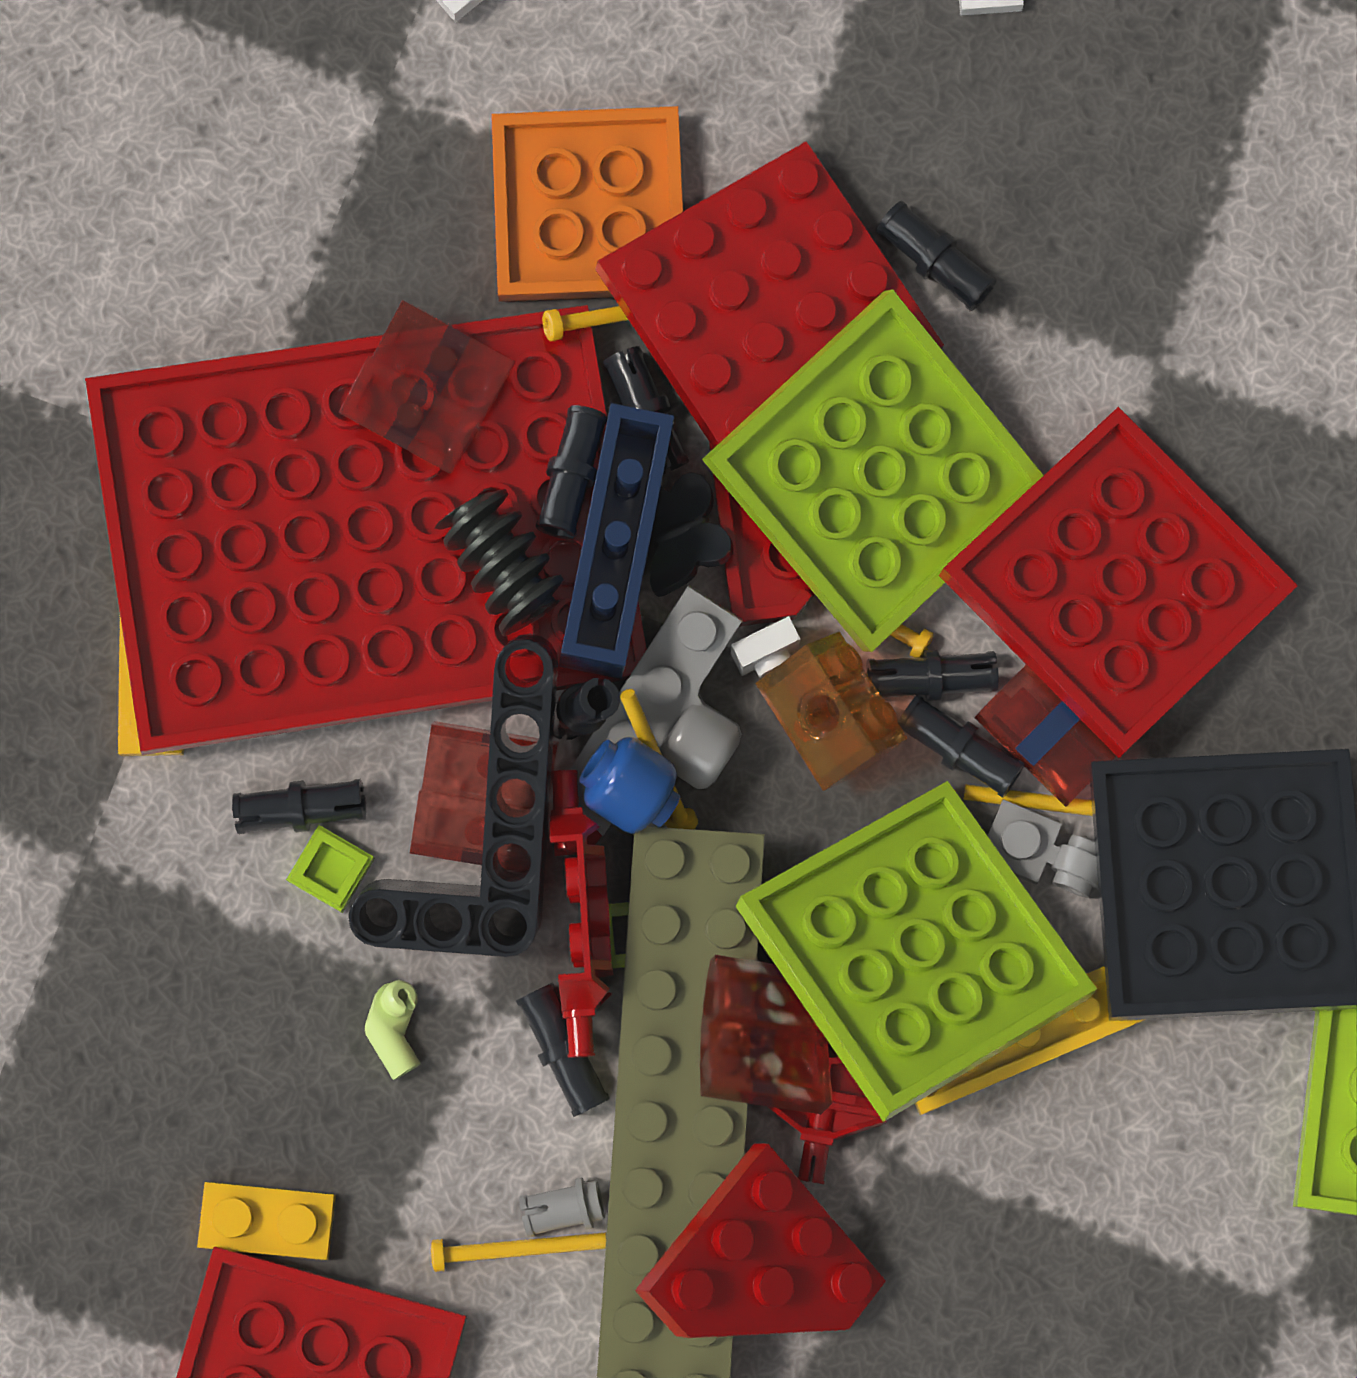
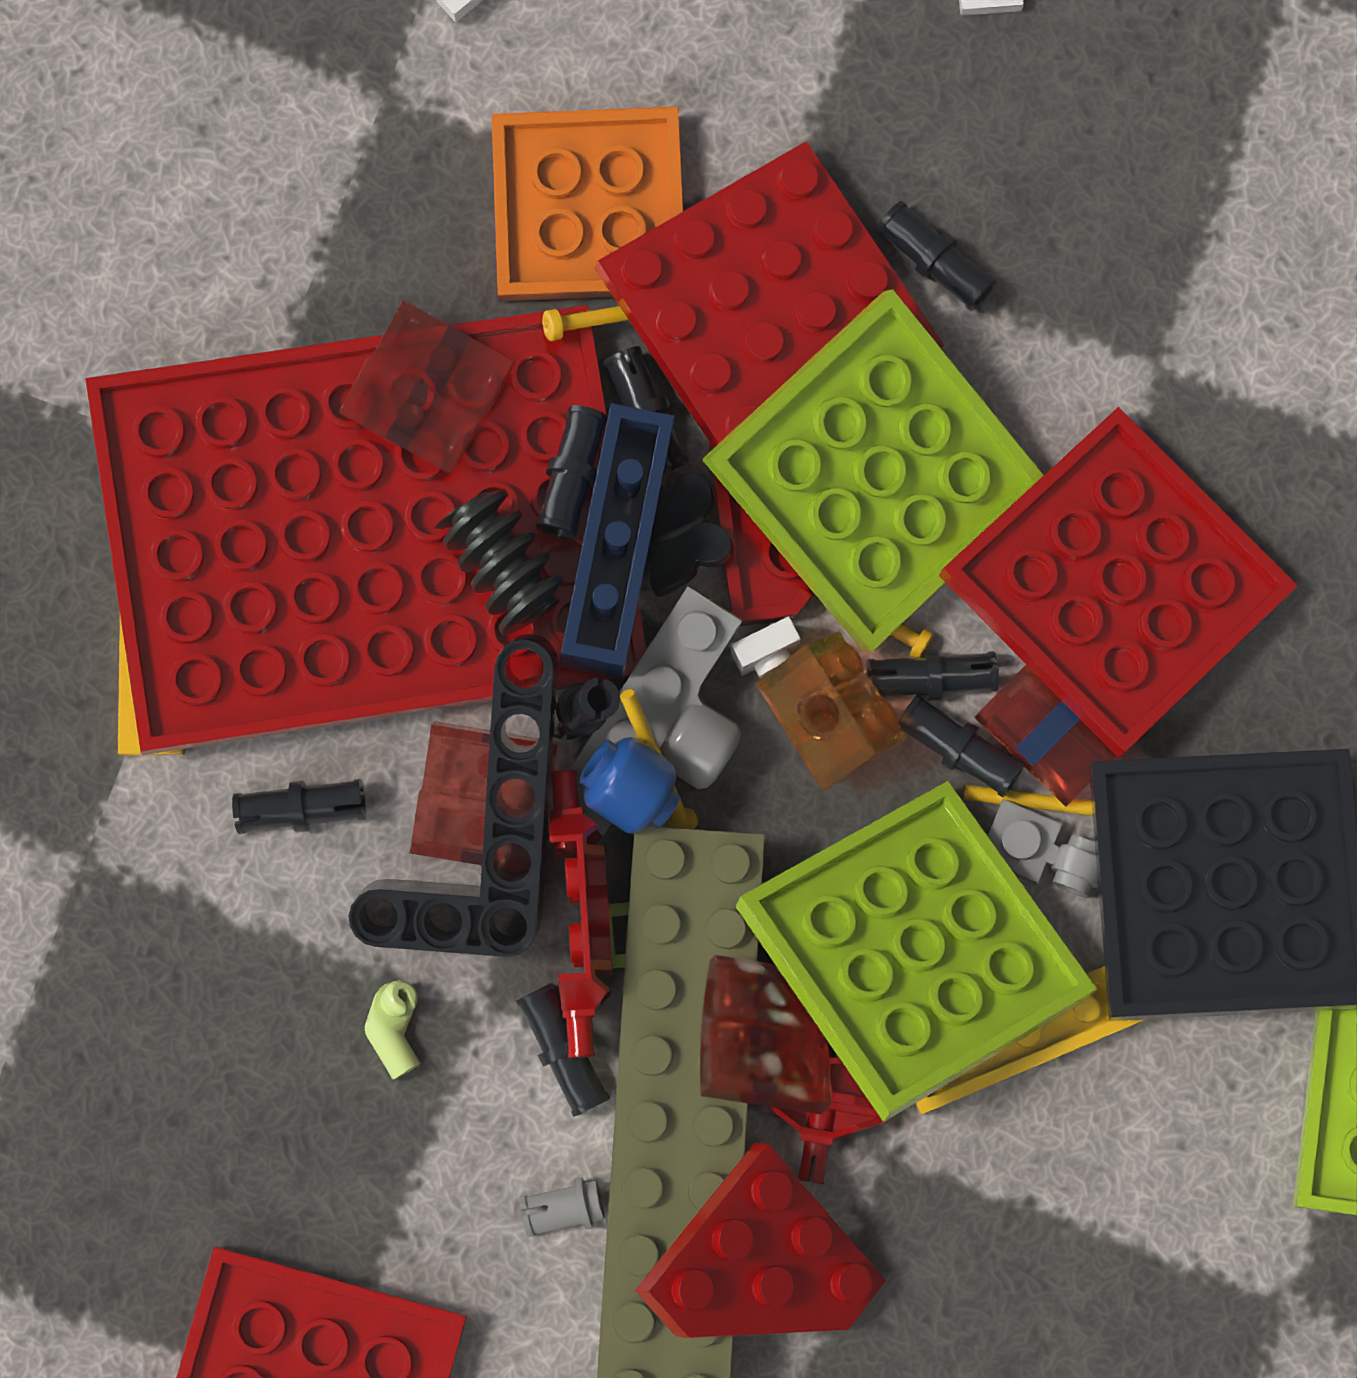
yellow plate [197,1182,336,1260] -> none
lime tile [286,825,375,913] -> none
yellow piece [431,1233,606,1272] -> none

